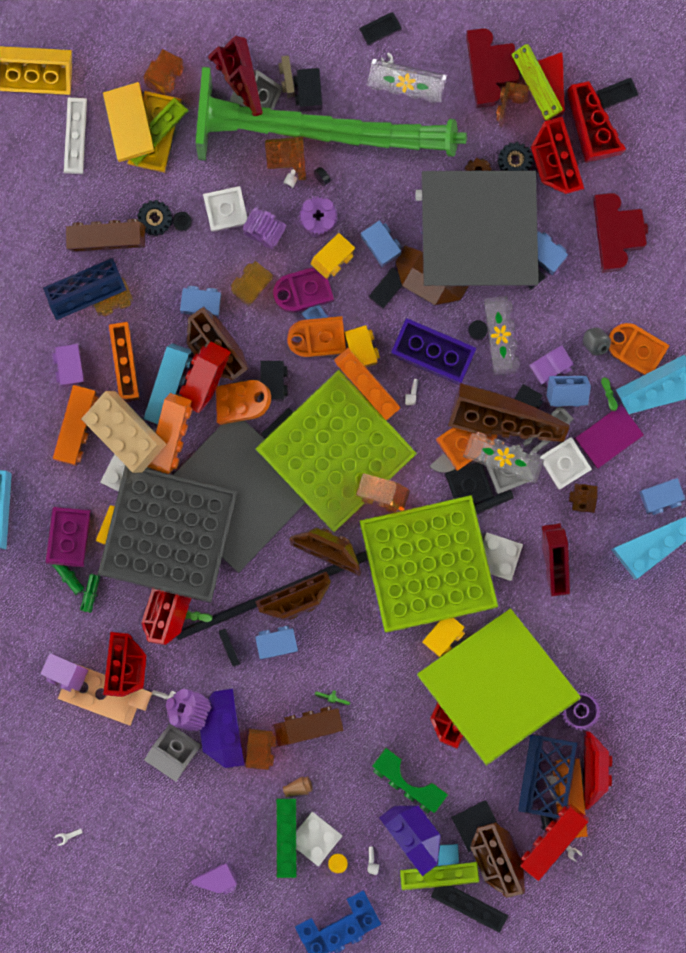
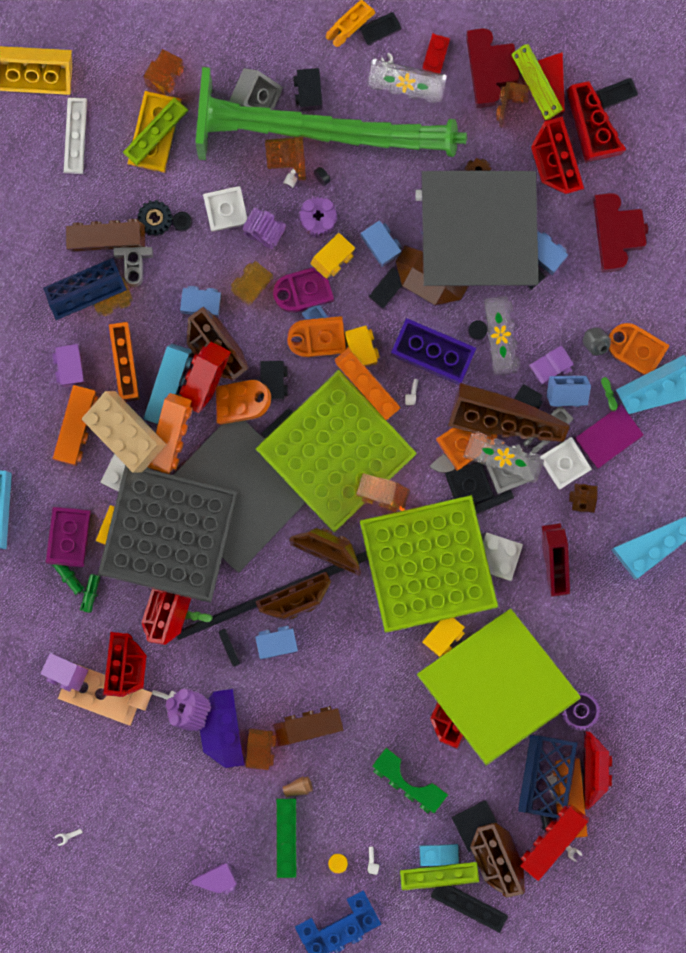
yellow tile [103,82,155,162] -> none
light grey slope [144,724,201,781] -> none
dark red wedge [208,36,263,116] -> none
dark tan plate [278,55,295,98] -> none
white plate [296,812,342,866] -> none
bright green piece [314,690,350,705] -> none
dark purple wedge [379,806,441,876] -> none
black bush [498,142,533,171] -> none
medium blue brick [639,478,685,515] -> none
none -> light grey tile [114,247,153,287]
none -> light orange hinge [325,0,375,47]
none -> red plate [422,33,450,76]

